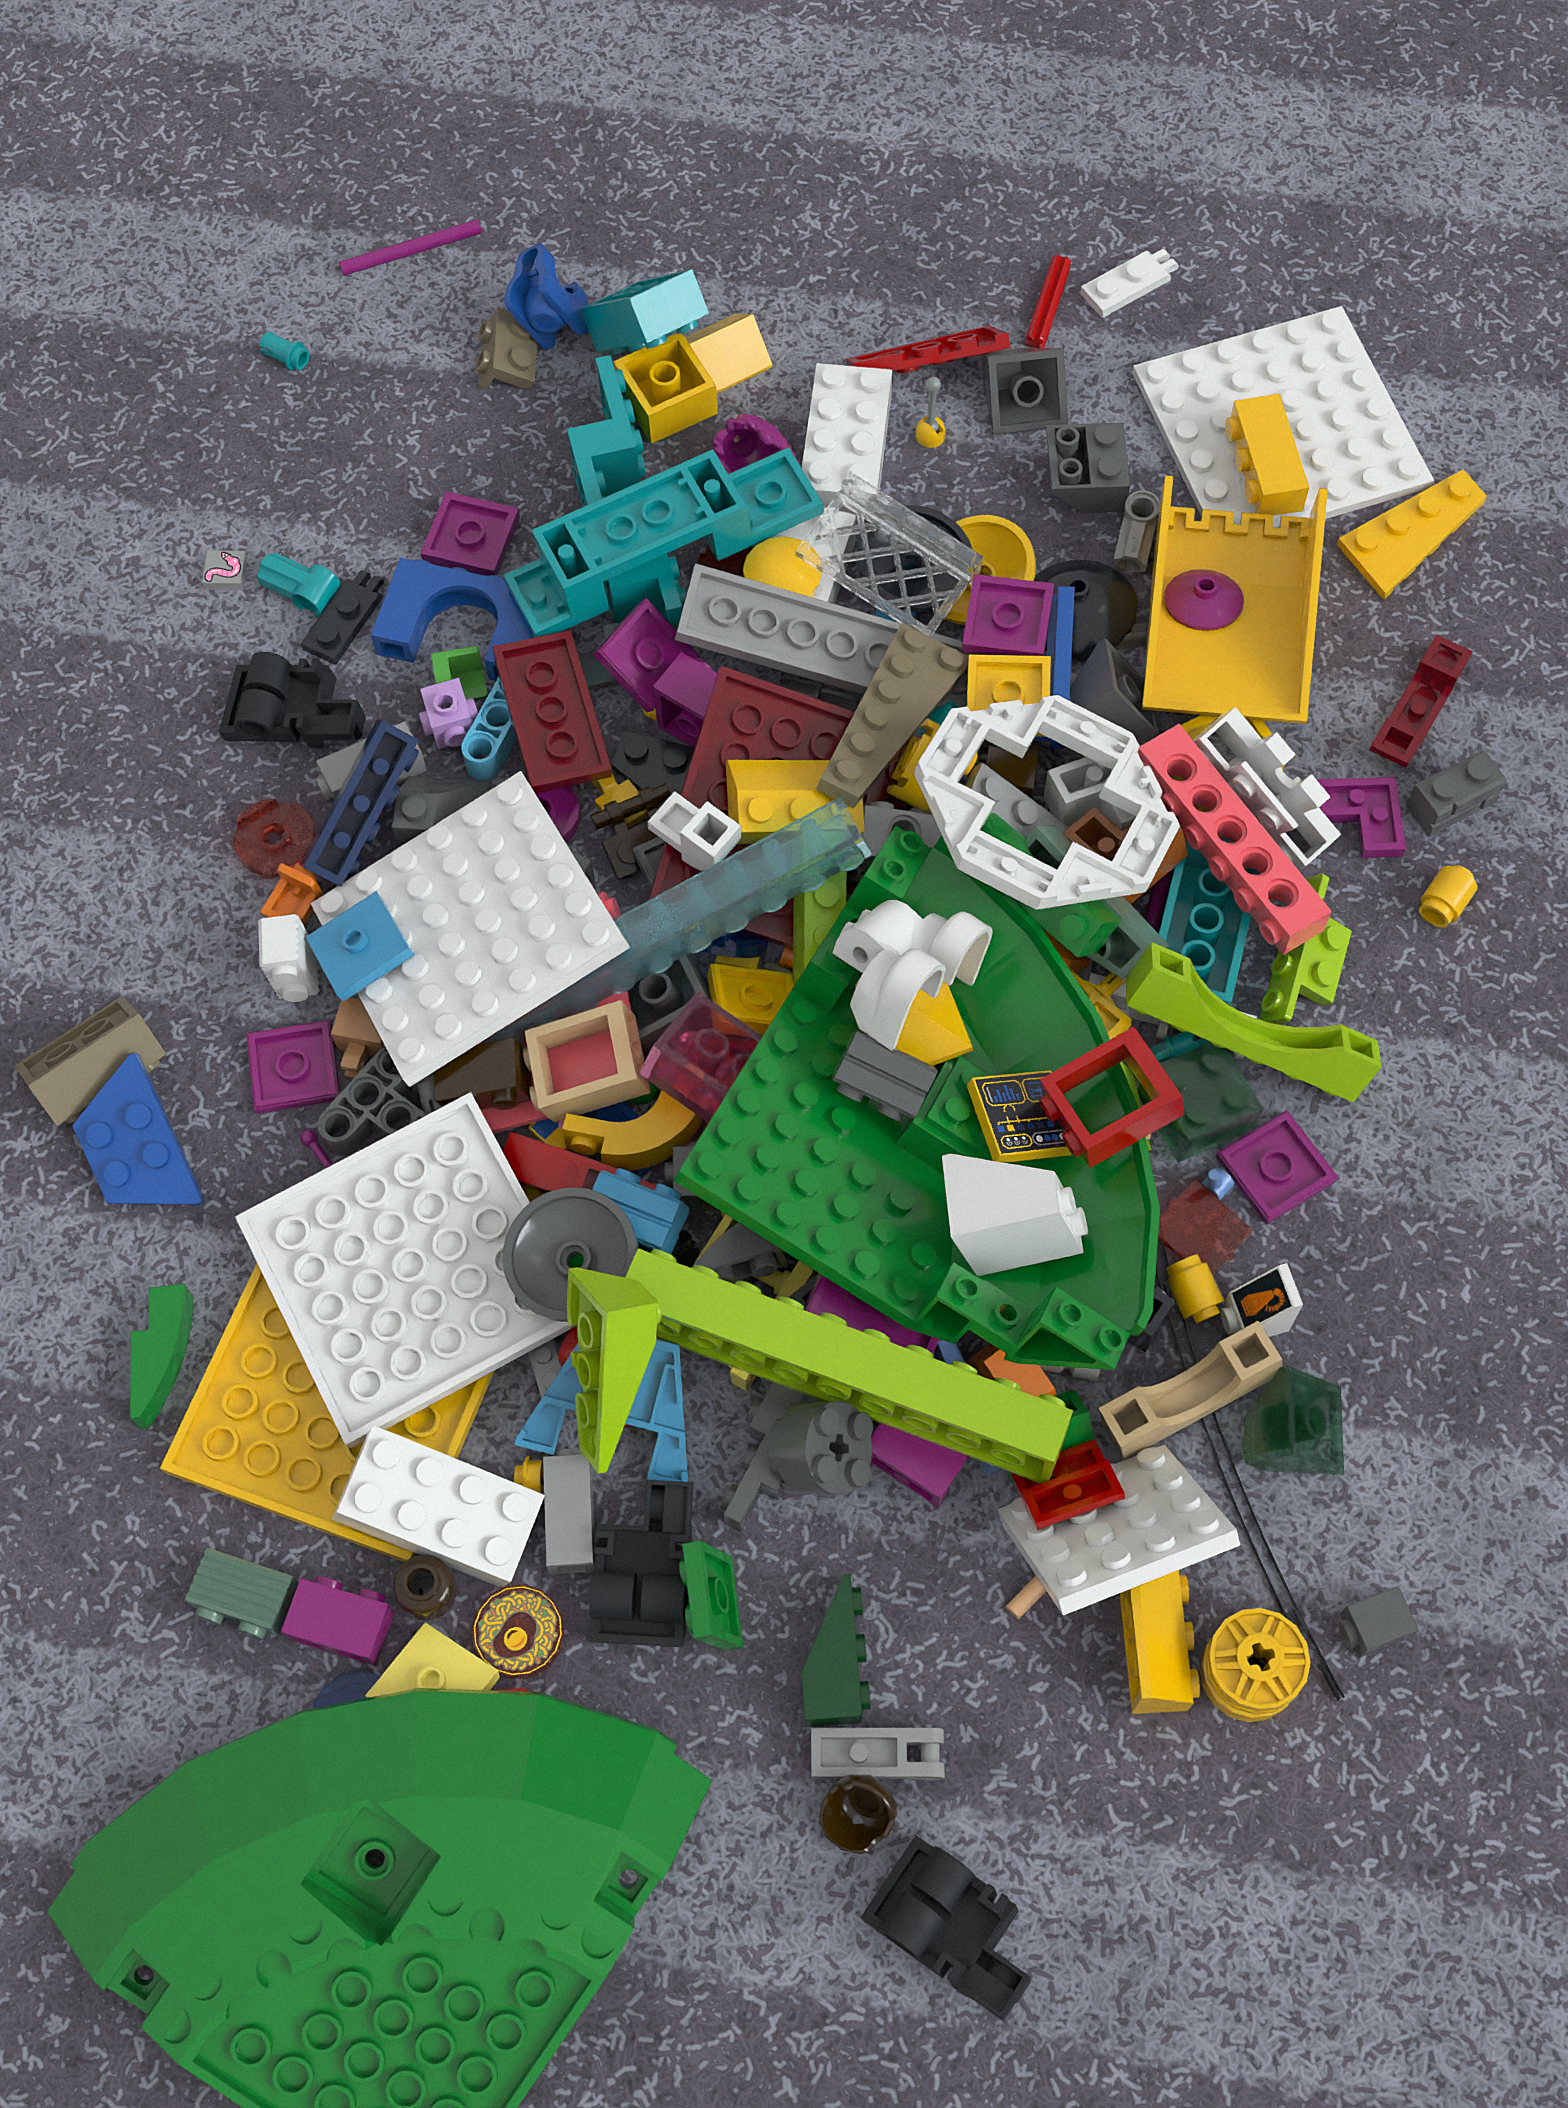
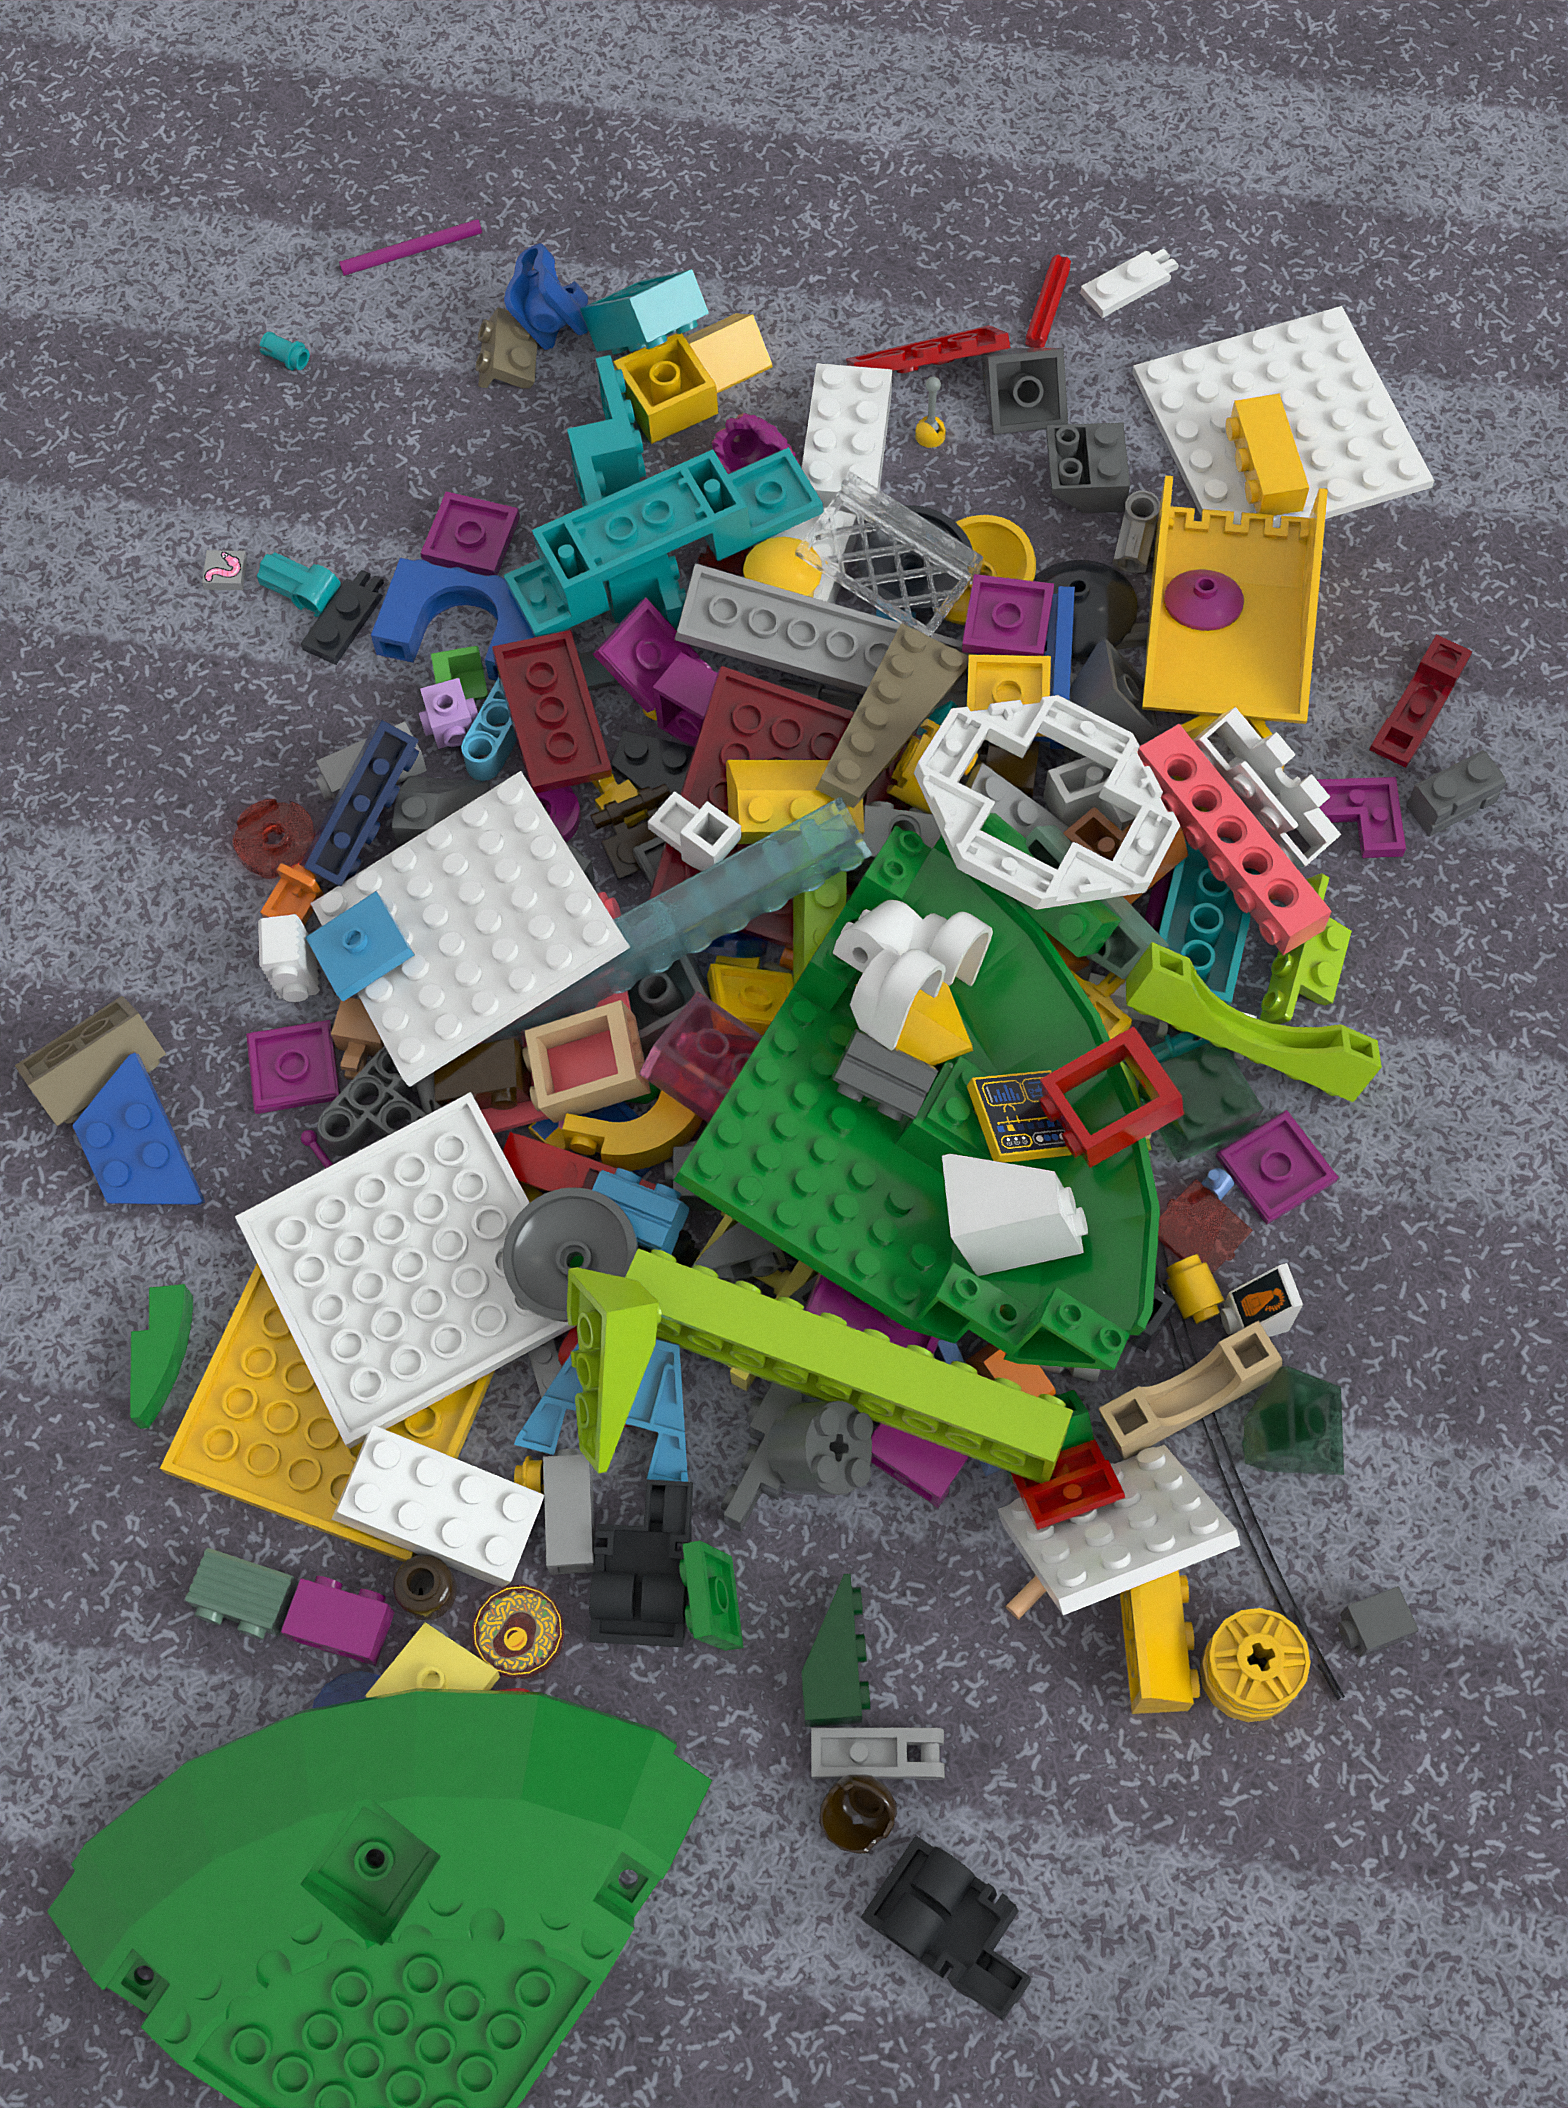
black plate [219,652,366,749] -> none
yellow wing [1337,469,1487,600] -> none
yellow brick [1419,865,1478,928] -> none

